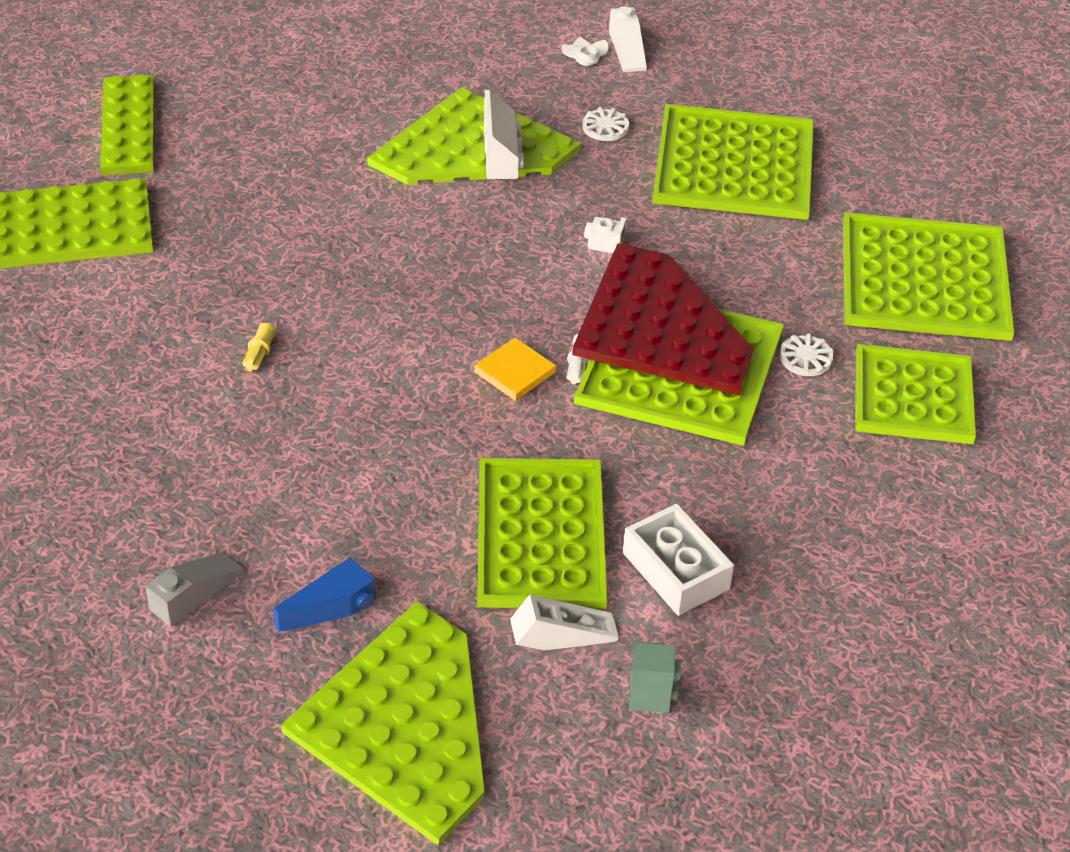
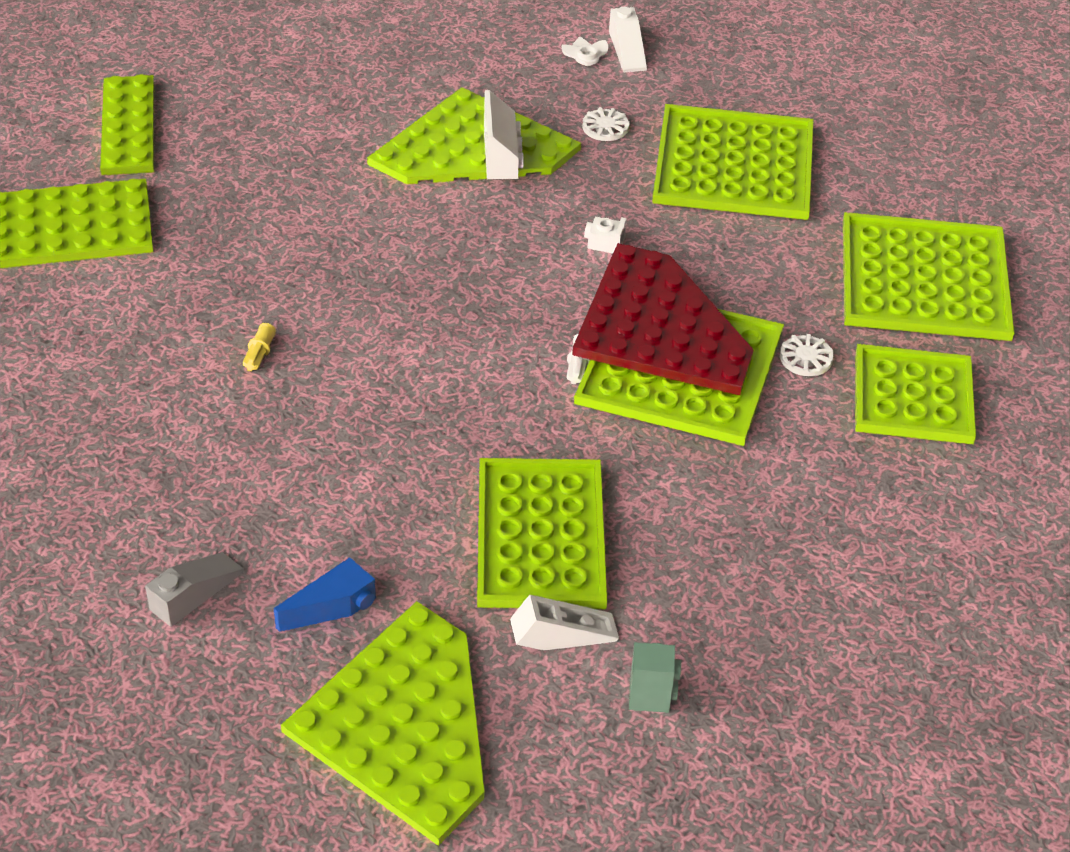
yellow tile [475,338,556,401] -> none
white brick [623,504,734,616] -> none

